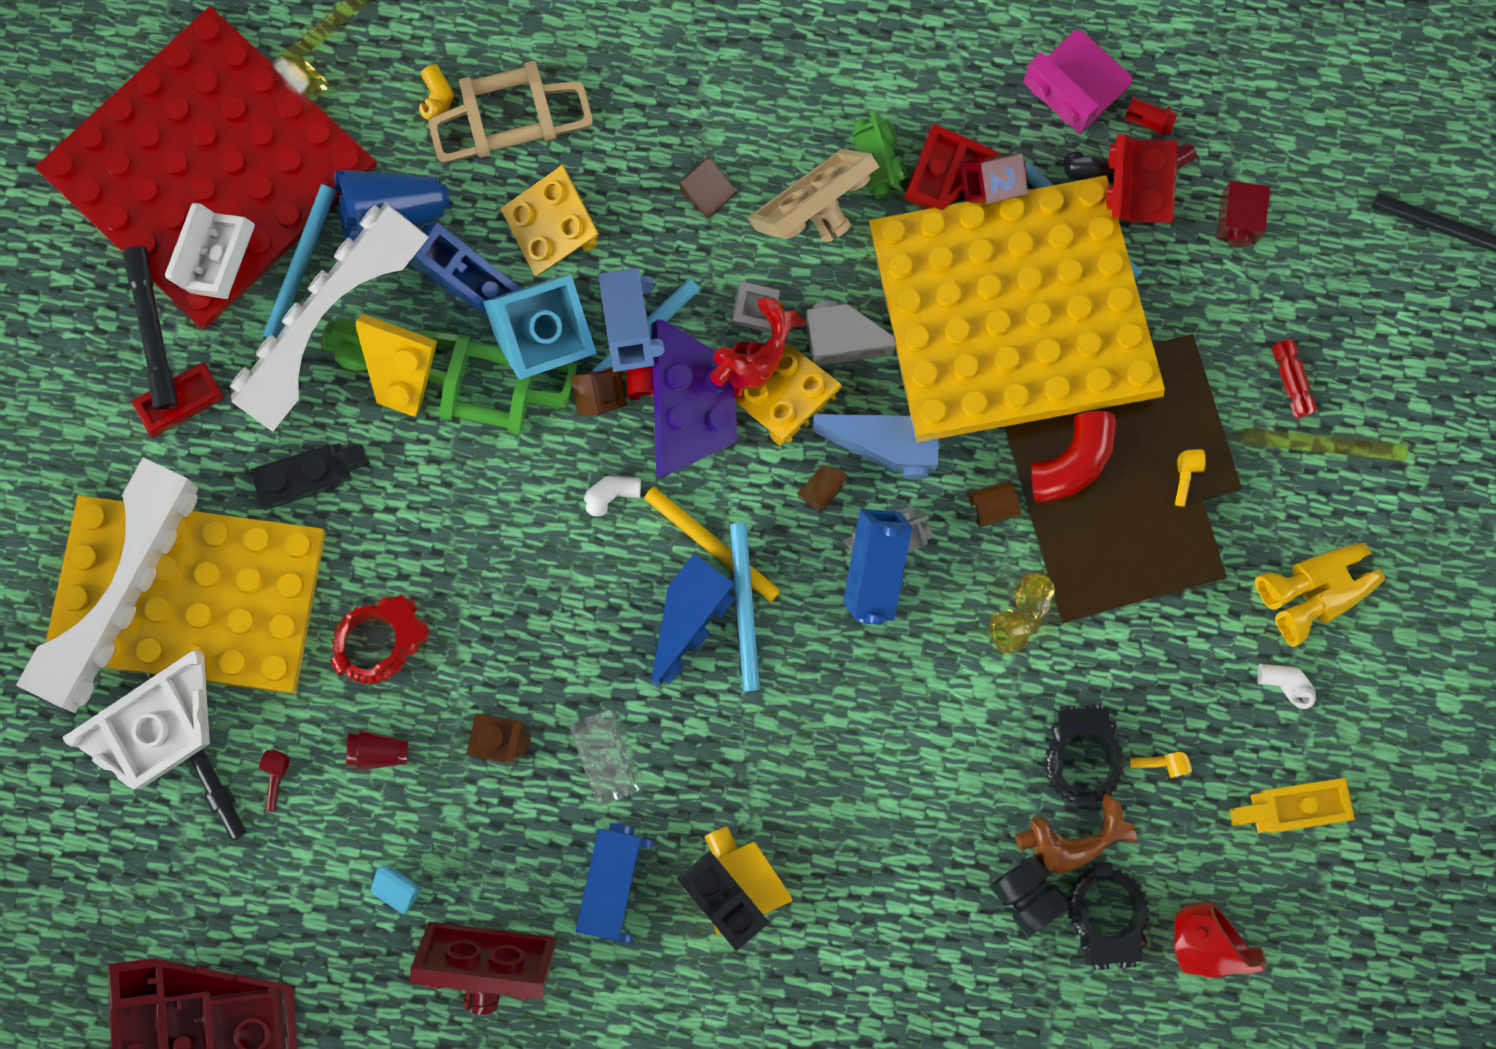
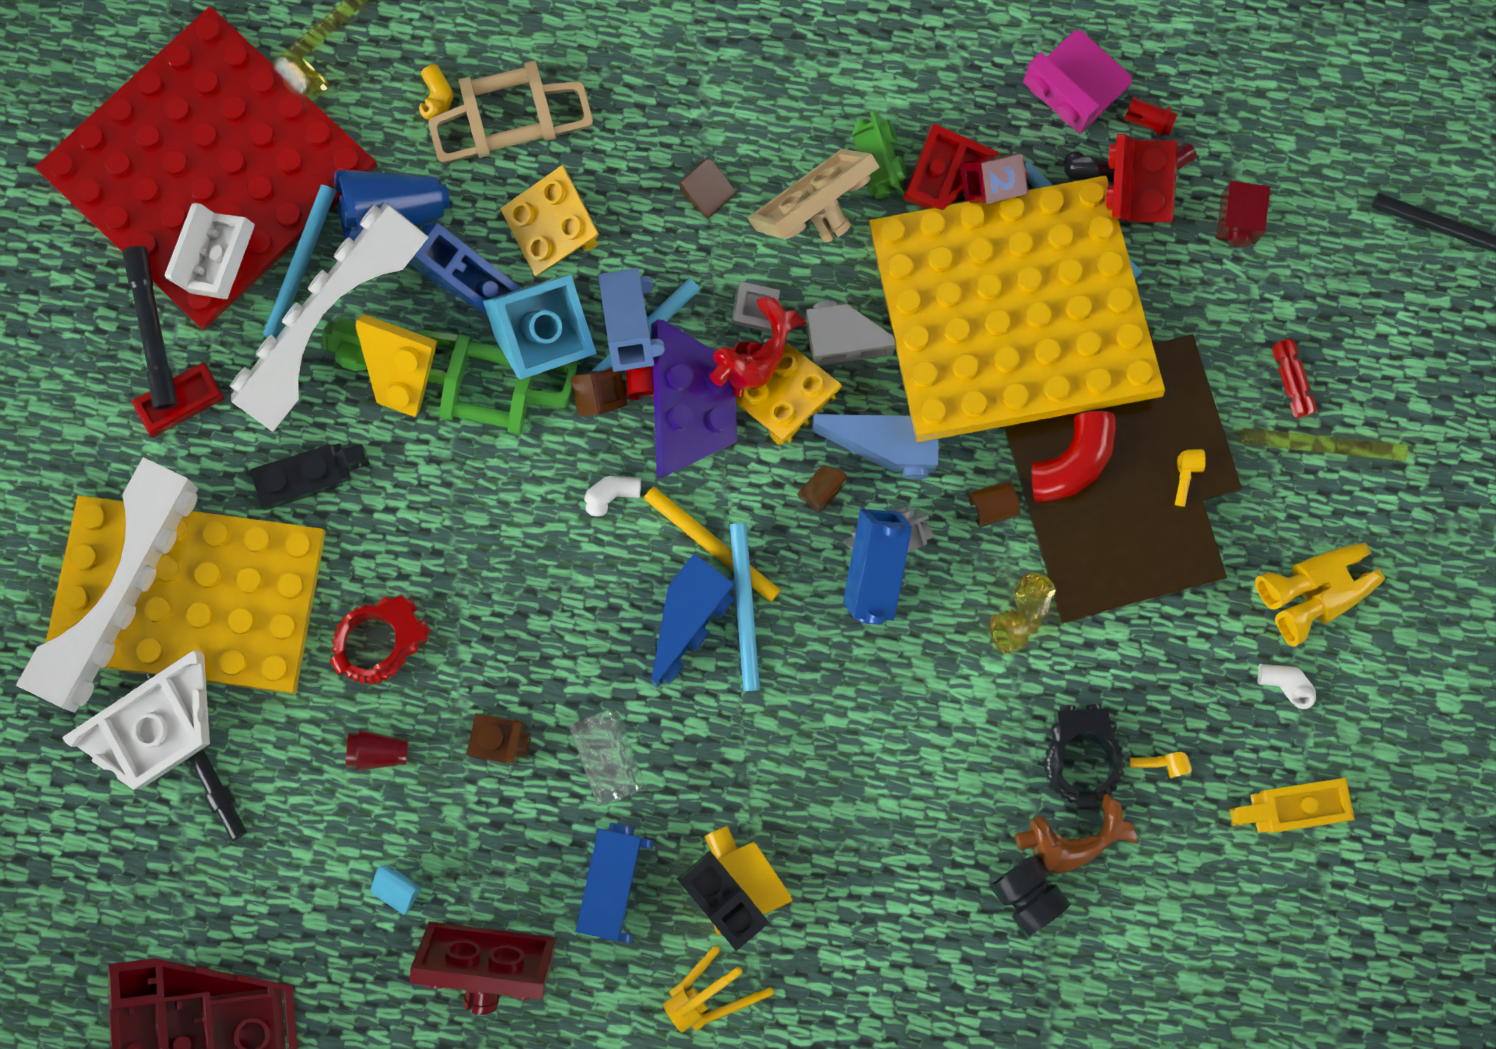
dark red hand [259,749,290,812] -> none
black piece [1067,862,1150,970] -> none
red helmet [1173,901,1268,978] -> none
none -> yellow plant [663,945,774,1033]

